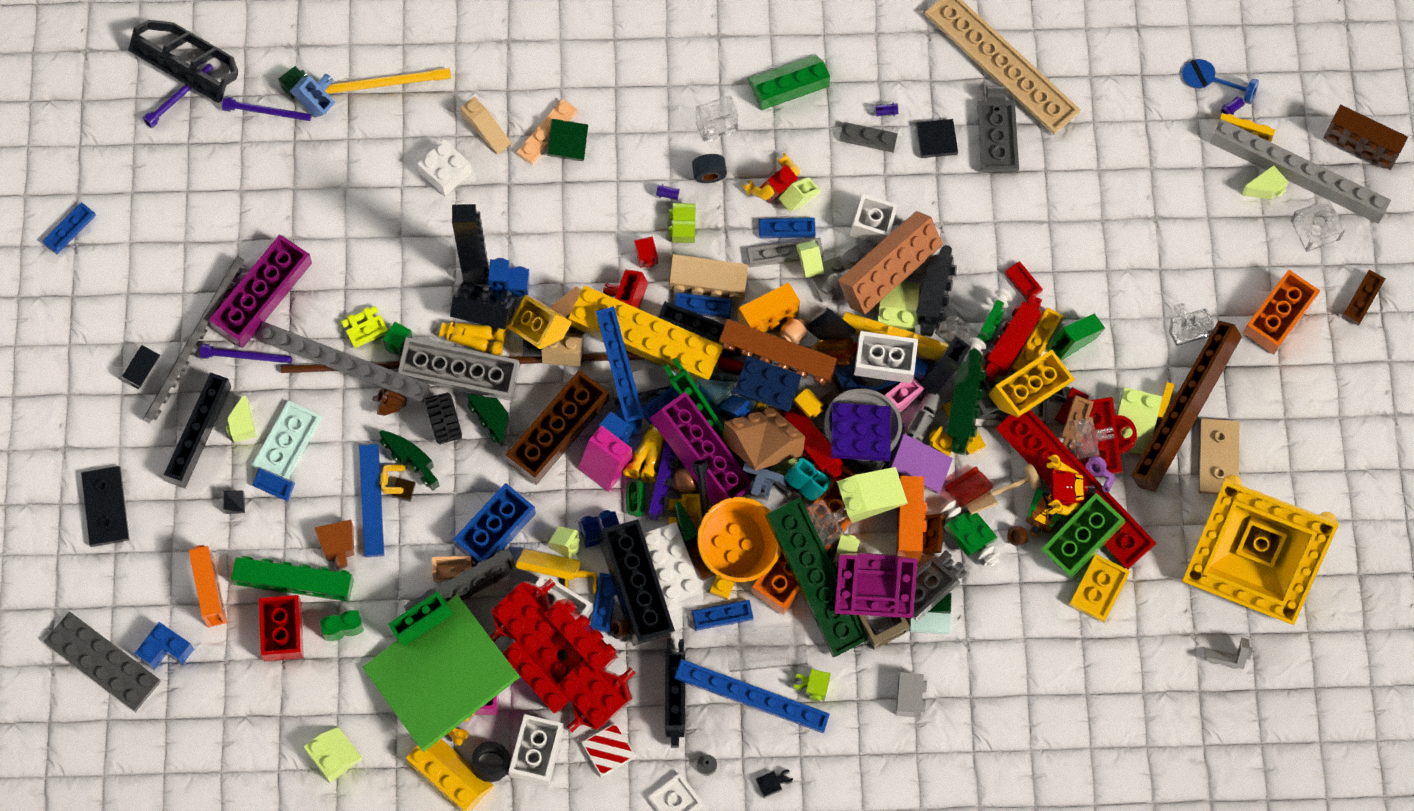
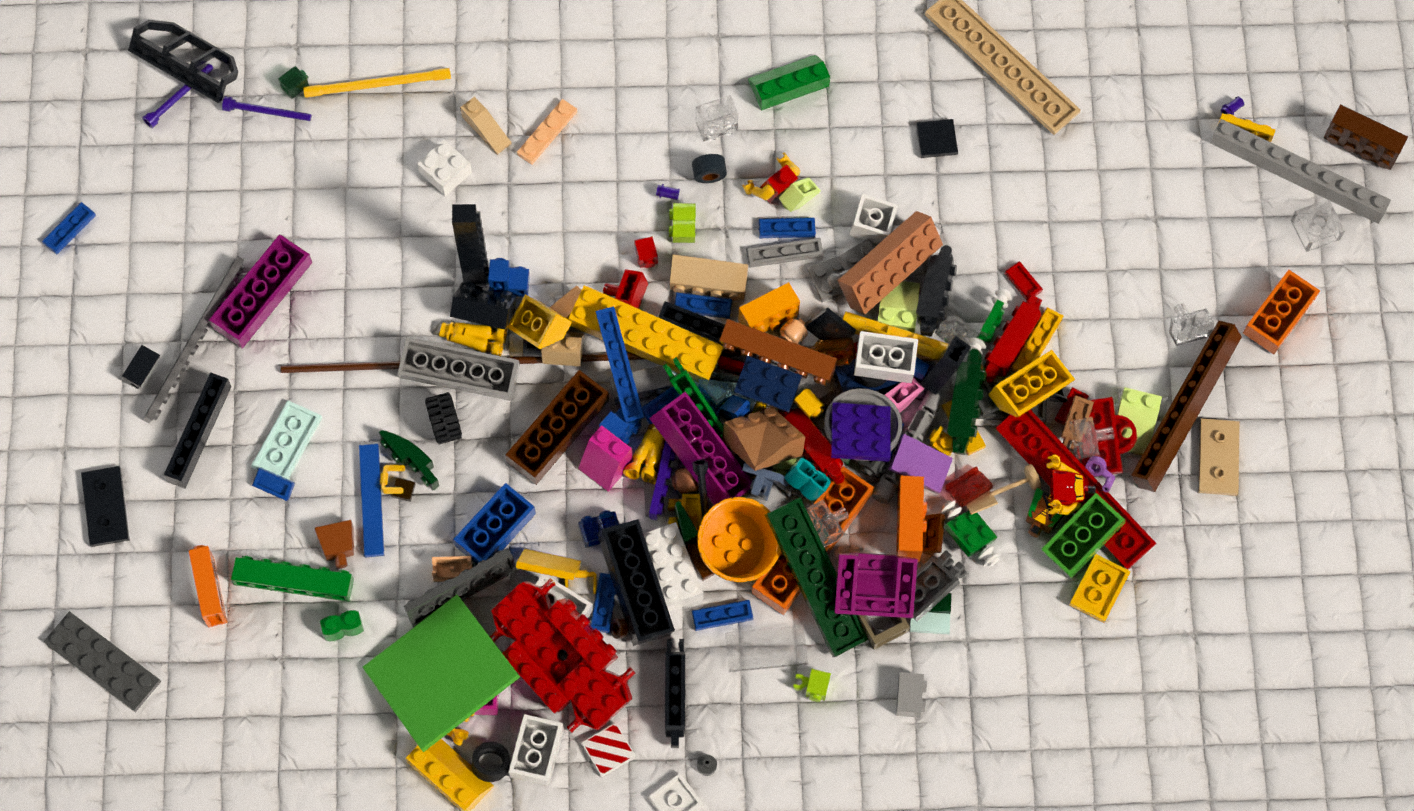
blue brick [134,622,194,670] -> none
dark purple piece [200,343,292,363] -> none
black slope [223,490,245,514] -> none
yellowish green slope [226,395,257,442] -> none
flat silver plate [256,322,430,403] -> none
red brick [259,595,304,662] -> none
medium blue brick [290,74,335,118] -> none
yellowish green slope [304,727,363,783] -> none
neon yellow plate [341,305,388,349] -> none
reddish brown brick [372,388,407,416] -> none
green brick [383,322,413,355] -> none
green brick [388,591,454,646] -> none
dark green slope [467,394,509,447] -> none
dark green tile [547,119,588,162] -> none
yellowish green slope [549,526,580,558] -> none
green plate [626,478,646,517] -> none
blue tile [674,659,830,733] -> none
yellow plate [710,575,735,601] -> none
black plate [756,769,793,798] -> none
yellowish green slope [796,240,824,278] -> none
yellowish green slope [832,534,860,569] -> none
yellowish green slope [837,467,908,523] -> none
dark grey plate [840,122,898,153] -> none
dark purple pin [876,102,899,117] -> none
dark grey hinge [977,85,1019,172] -> none
reddish brown tile [1007,526,1028,546] -> none
green slope [1046,313,1105,361] -> none
yellow tile [1156,382,1174,424] -> none
blue piece [1182,59,1259,104] -> none
yellow piece [1182,475,1339,625] -> none
light grey bracket [1204,638,1252,669] -> none
yellowish green slope [1242,166,1288,200] -> none
reddish brown plate [1342,270,1386,326] -> none

